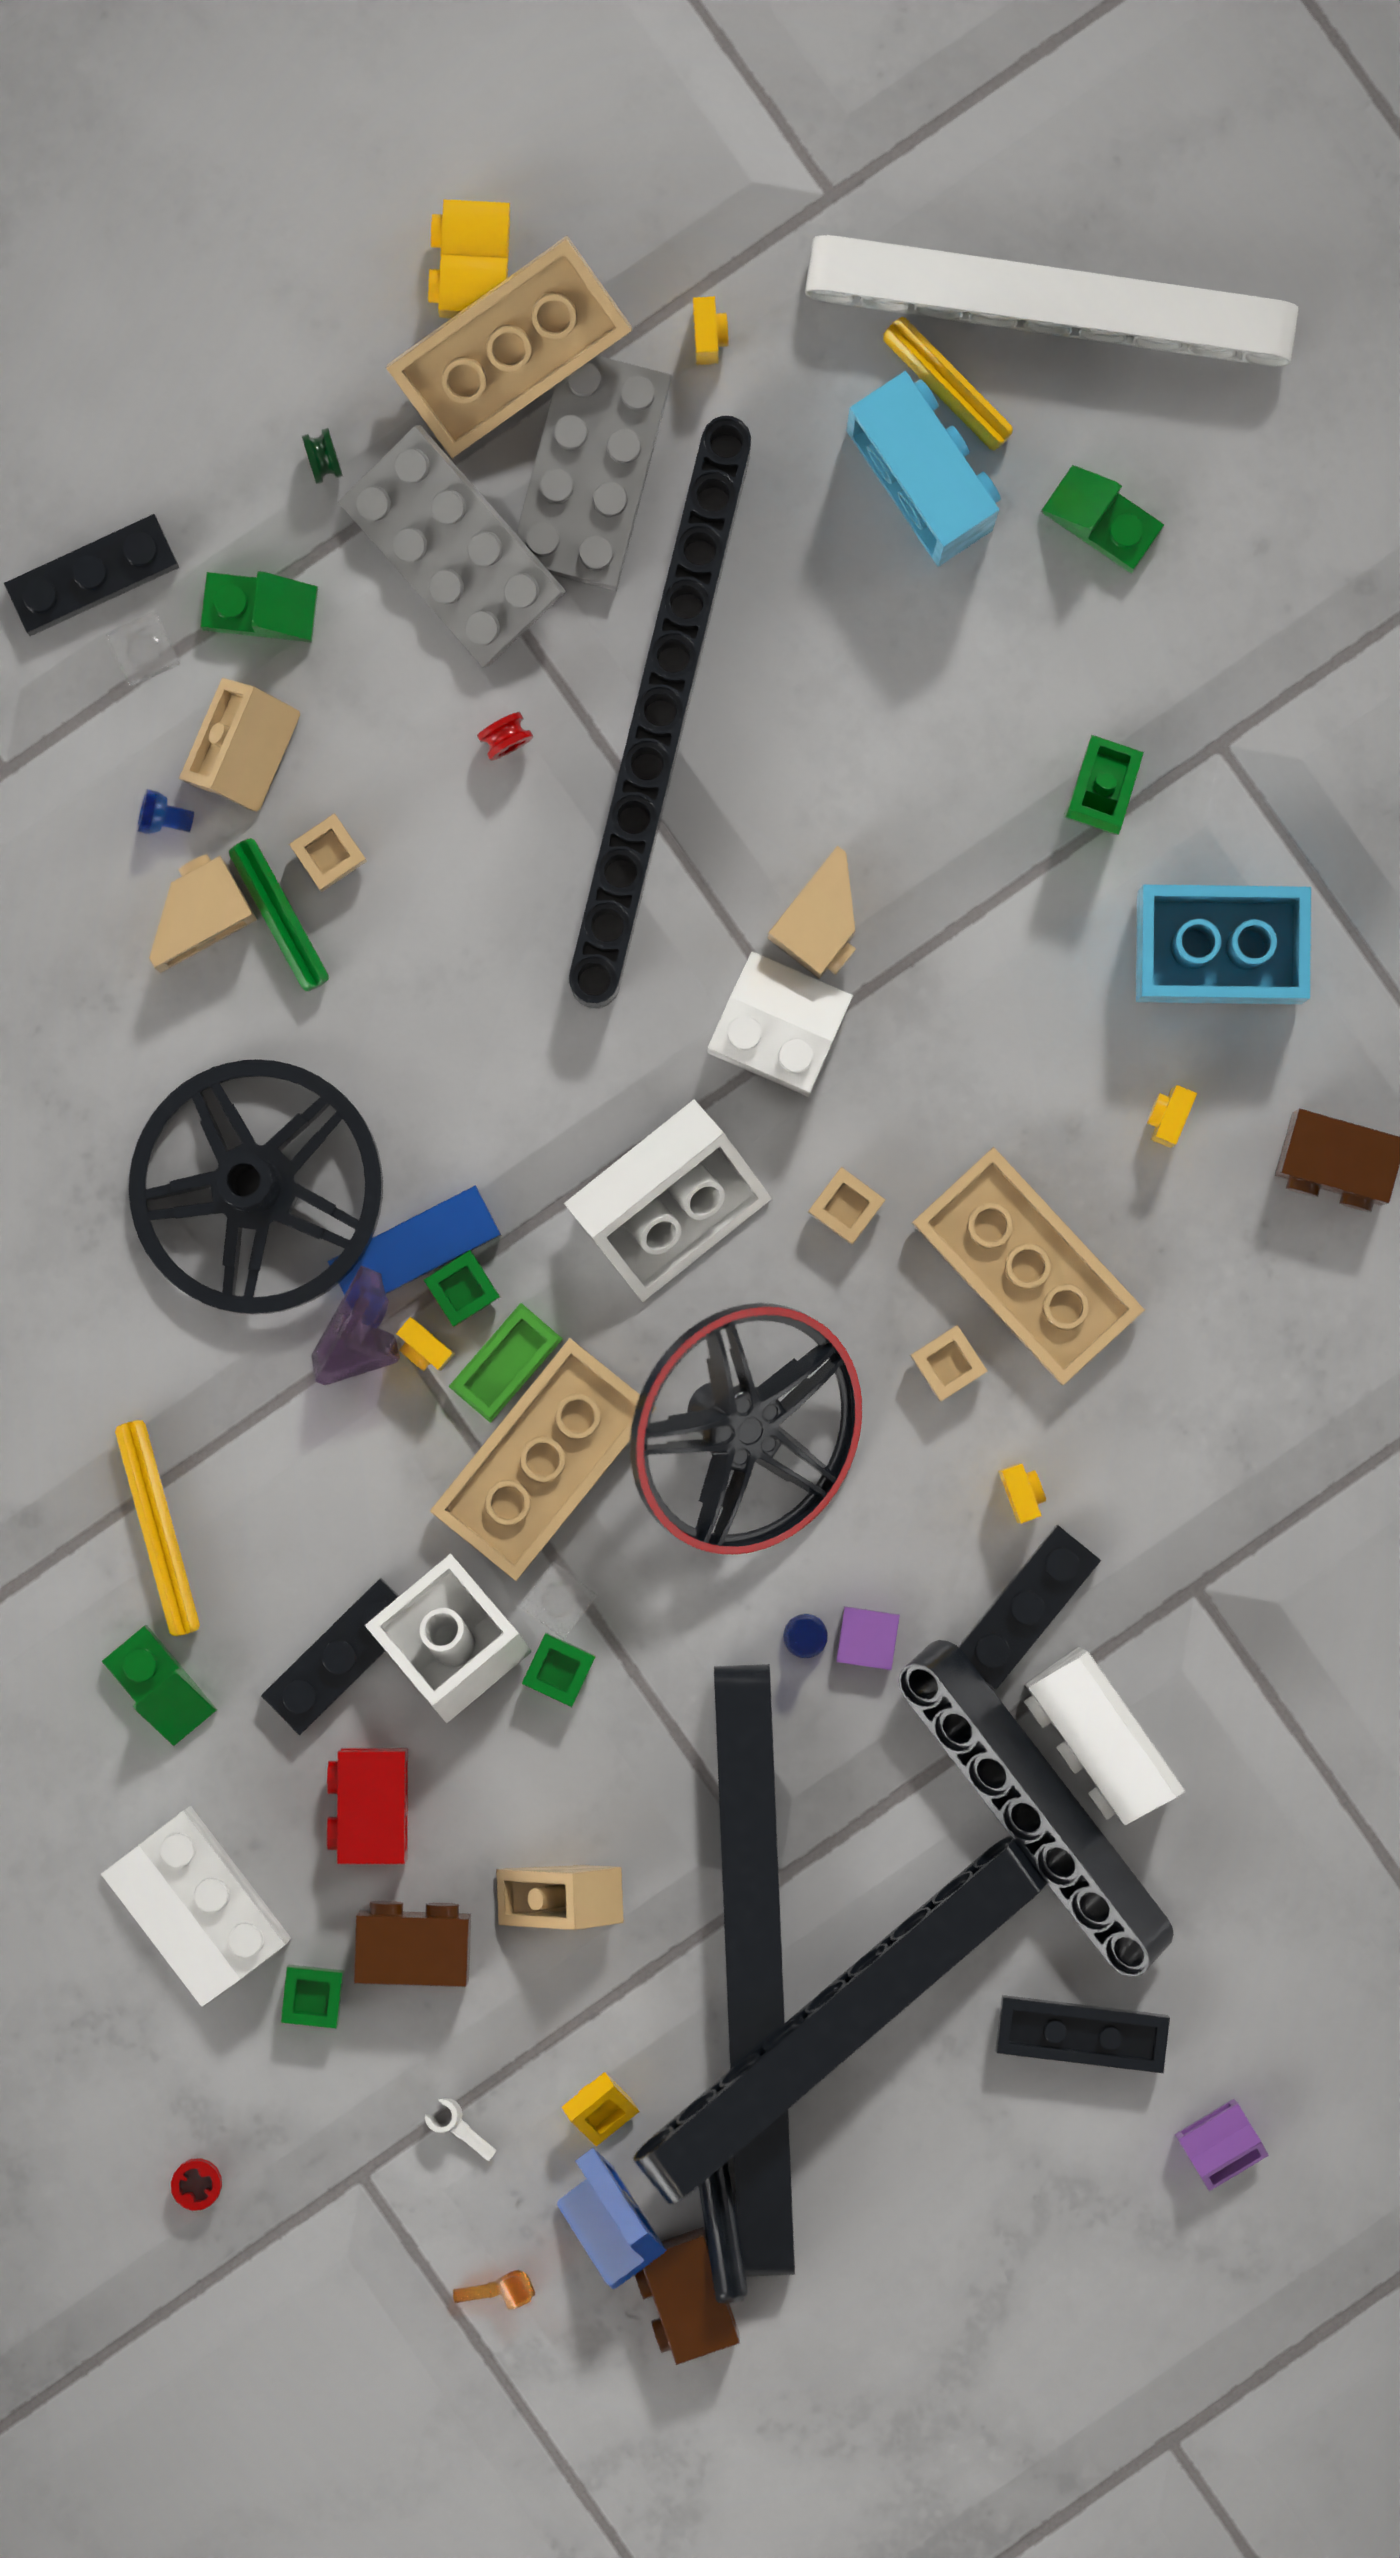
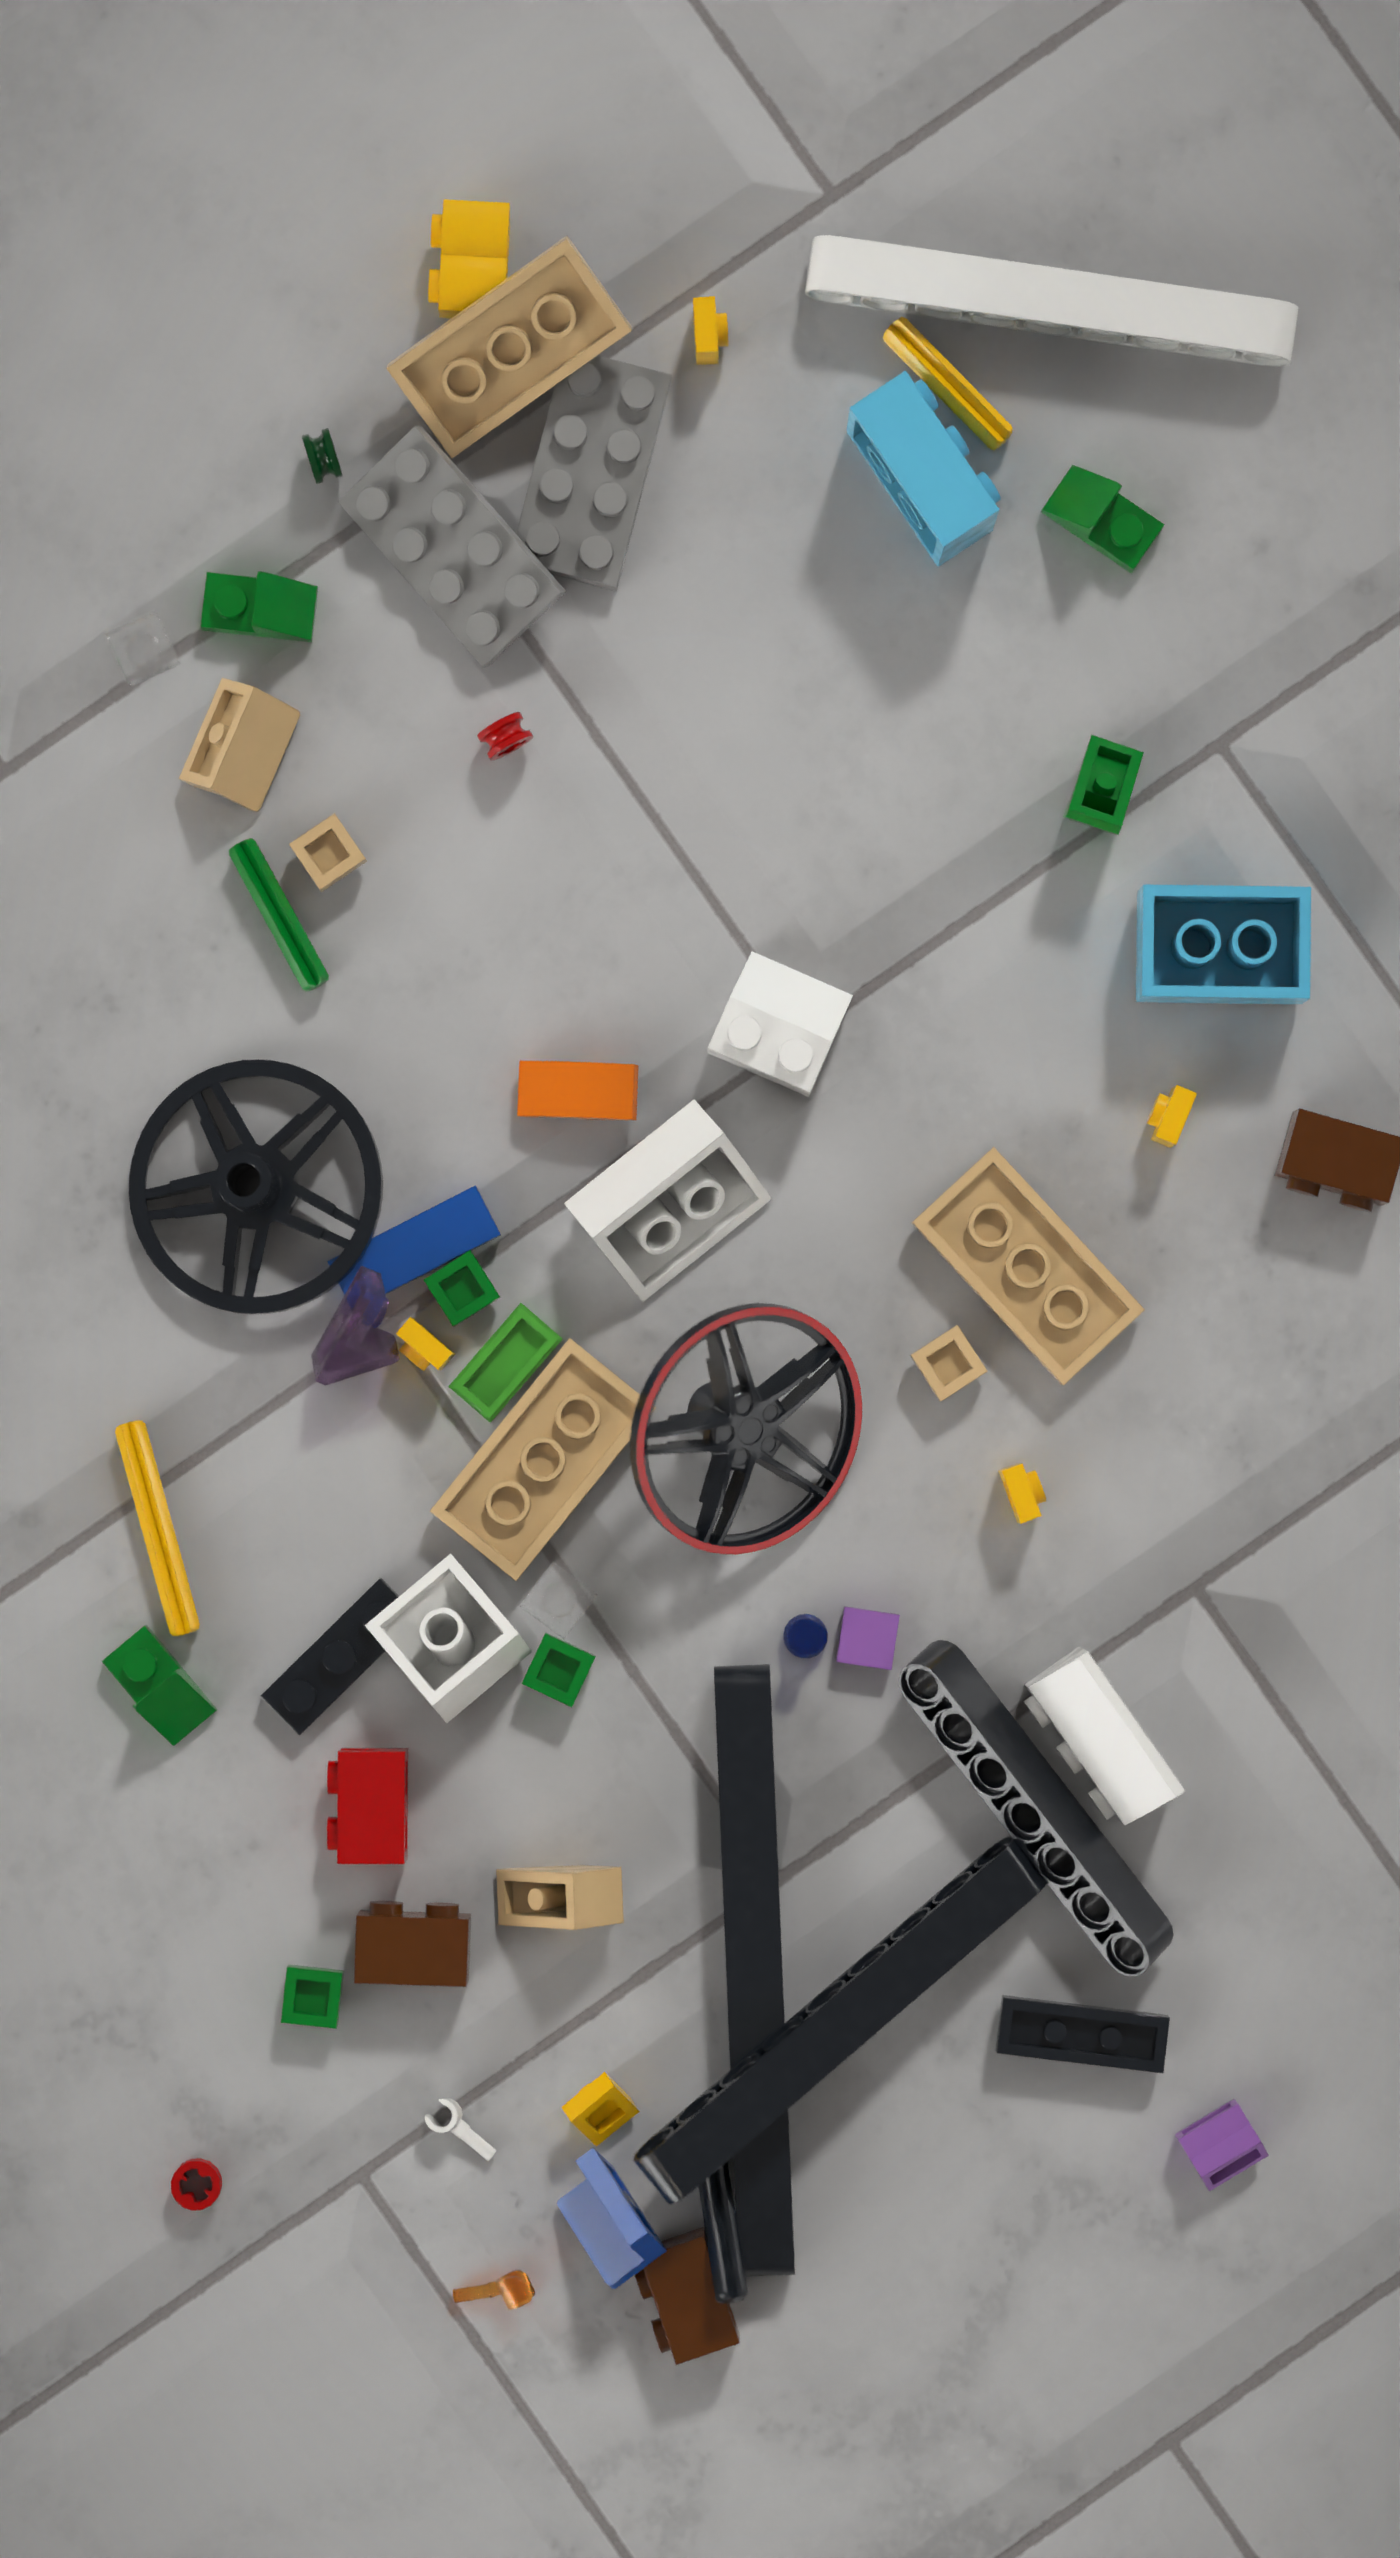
black plate [4,514,179,636] -> none
white slope [101,1805,291,2007] -> none
clear blue piece [137,789,194,834] -> none
tan slope [149,854,257,973] -> none
black beam [569,416,751,1008] -> none
tan slope [768,846,856,979] -> none
tan plate [808,1167,885,1245] -> none
black plate [958,1525,1101,1690] -> none
none -> orange slope [517,1061,639,1121]

